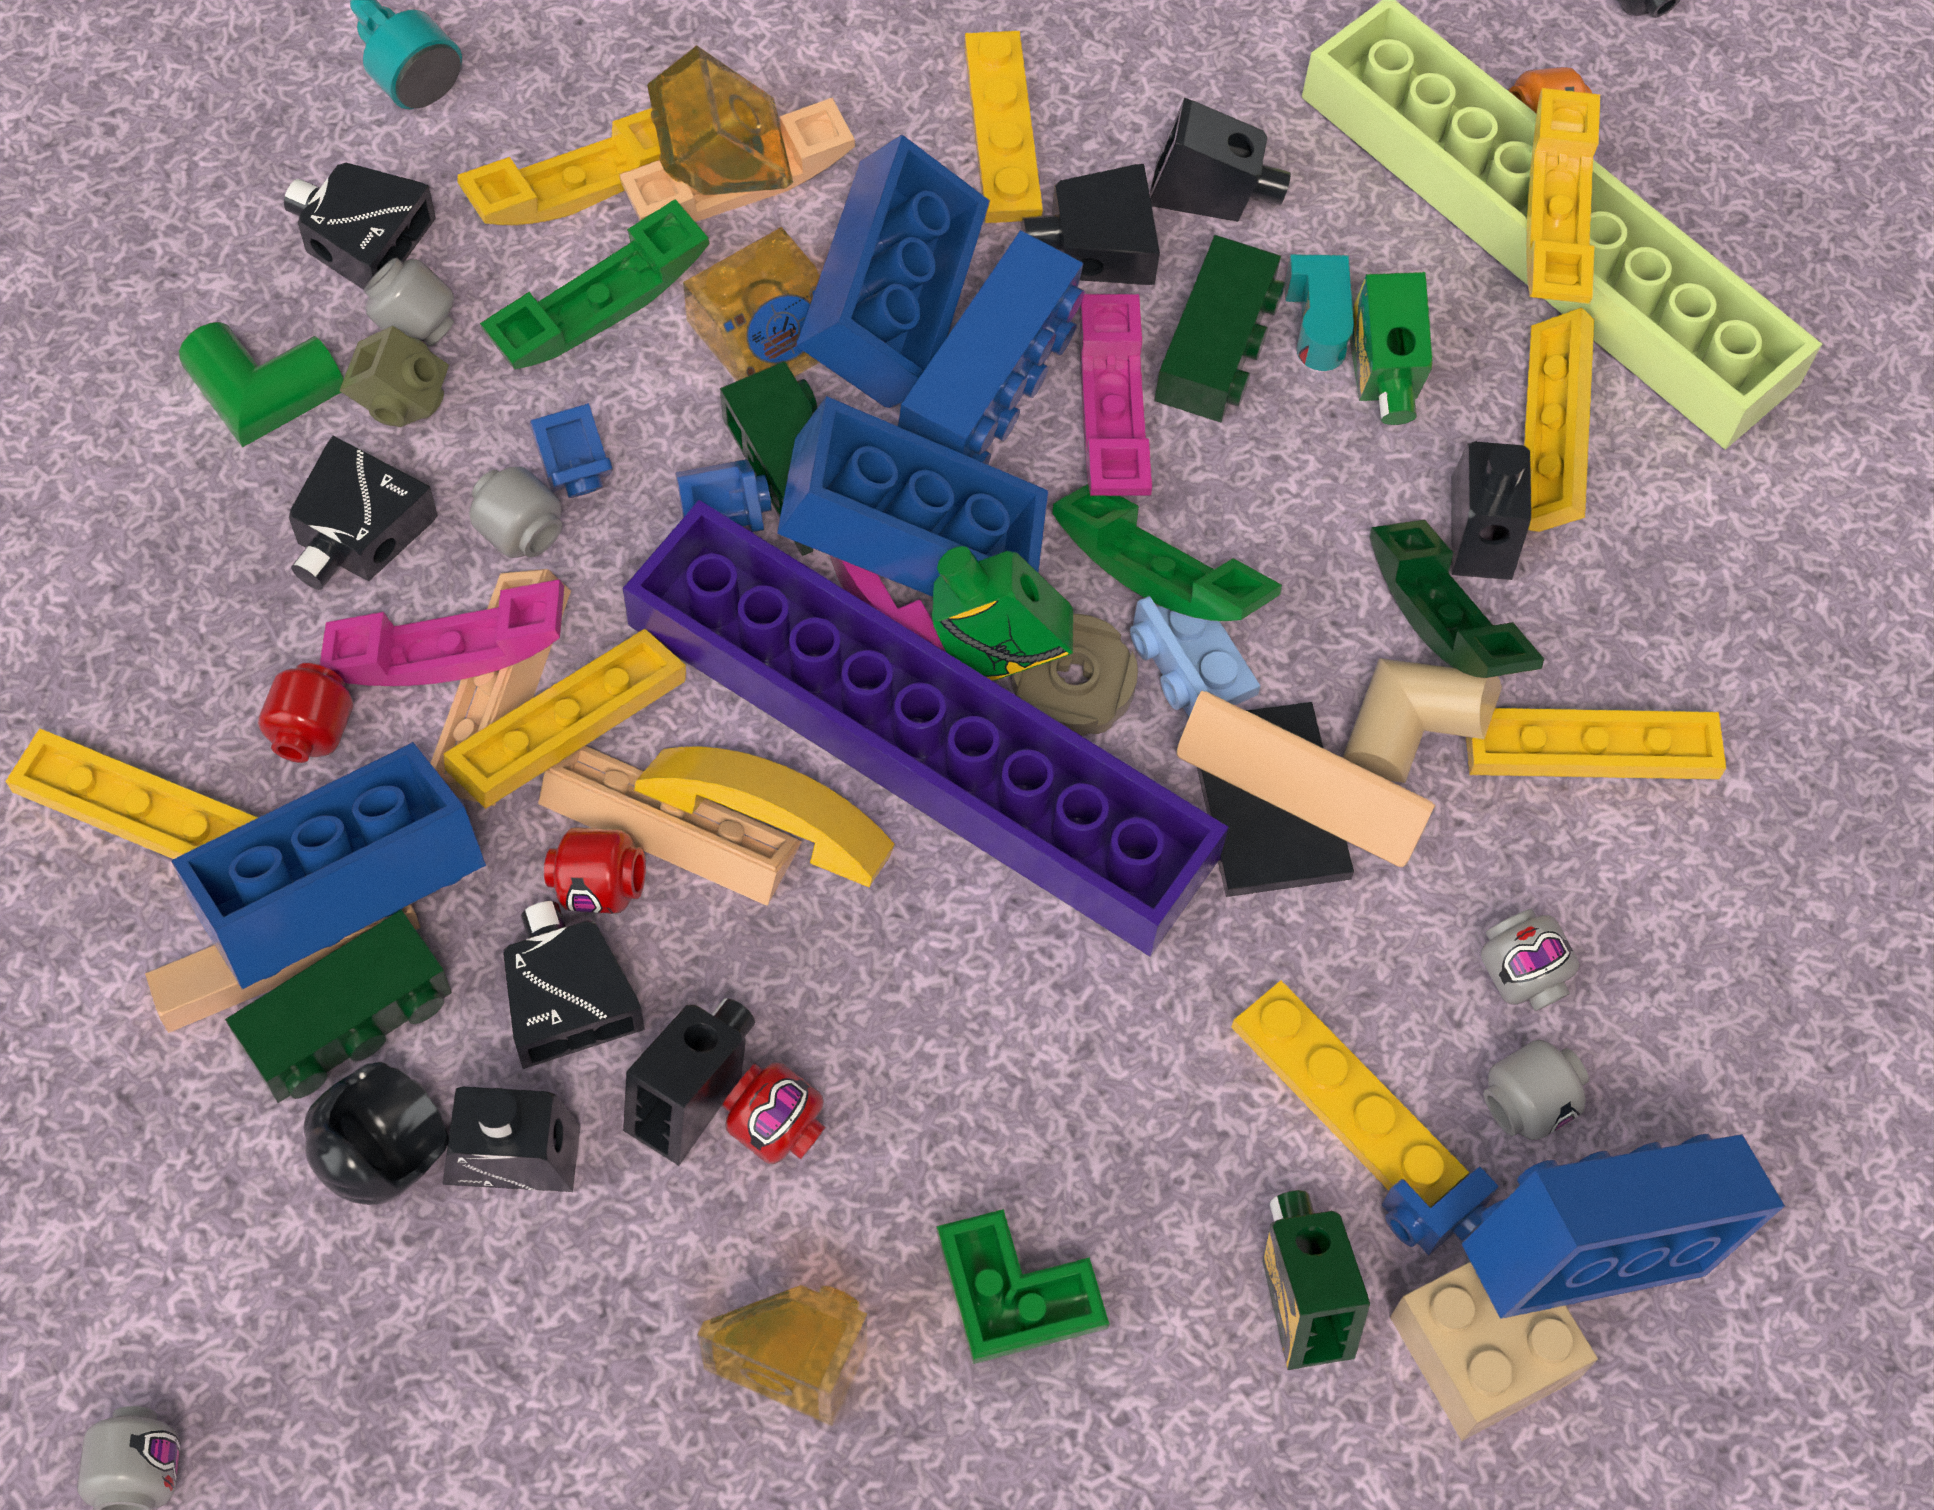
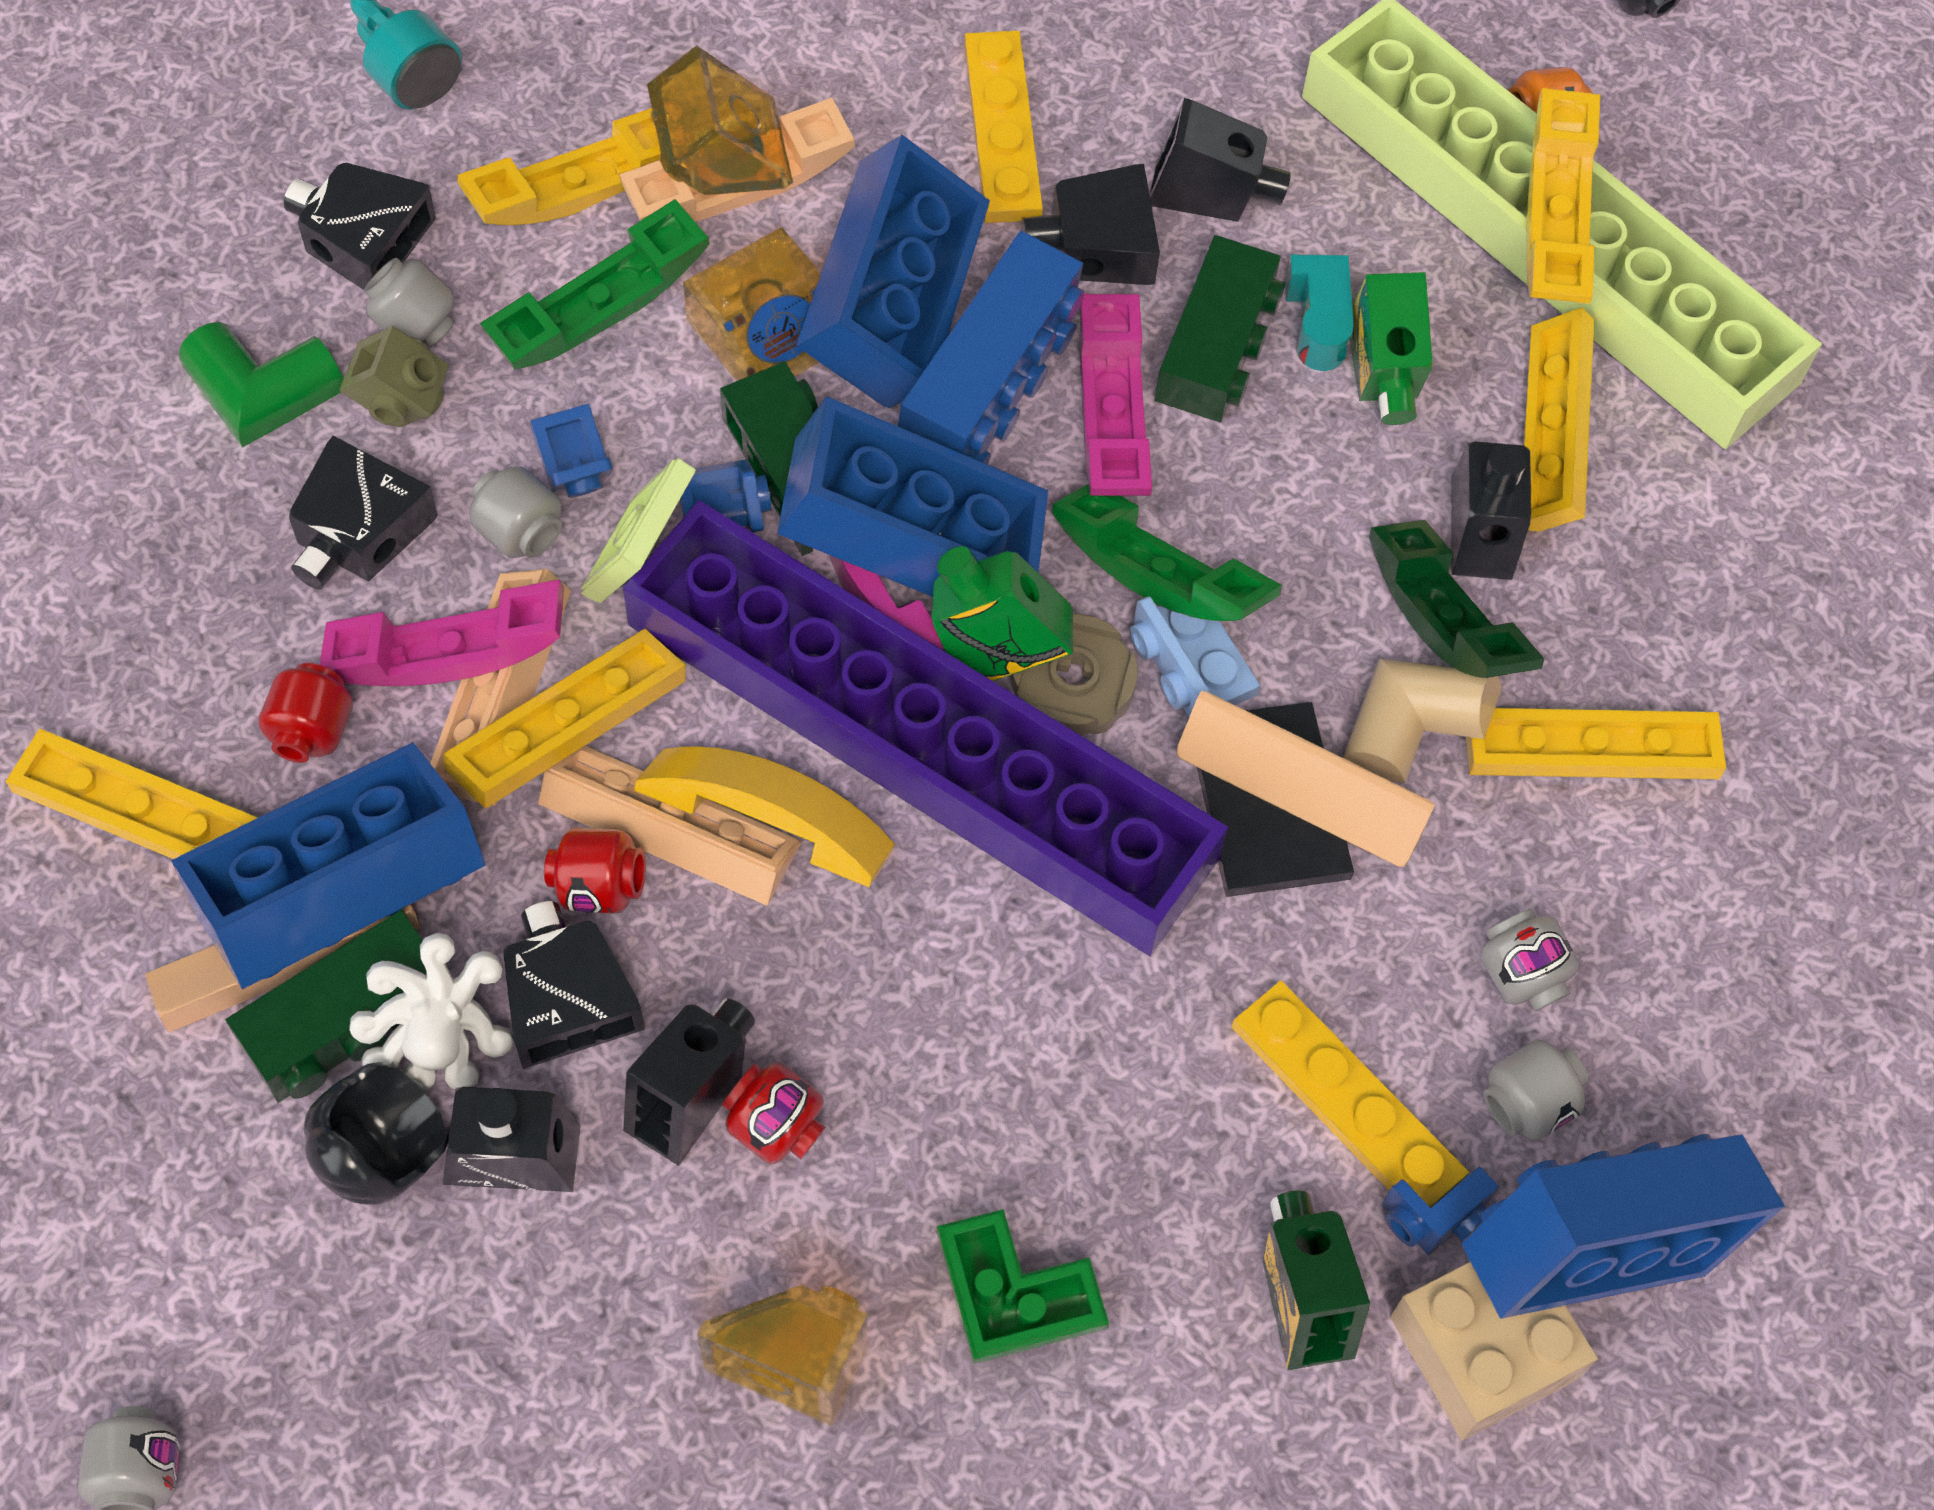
none -> white animal [350,933,513,1091]
none -> yellowish green tile [581,458,696,603]

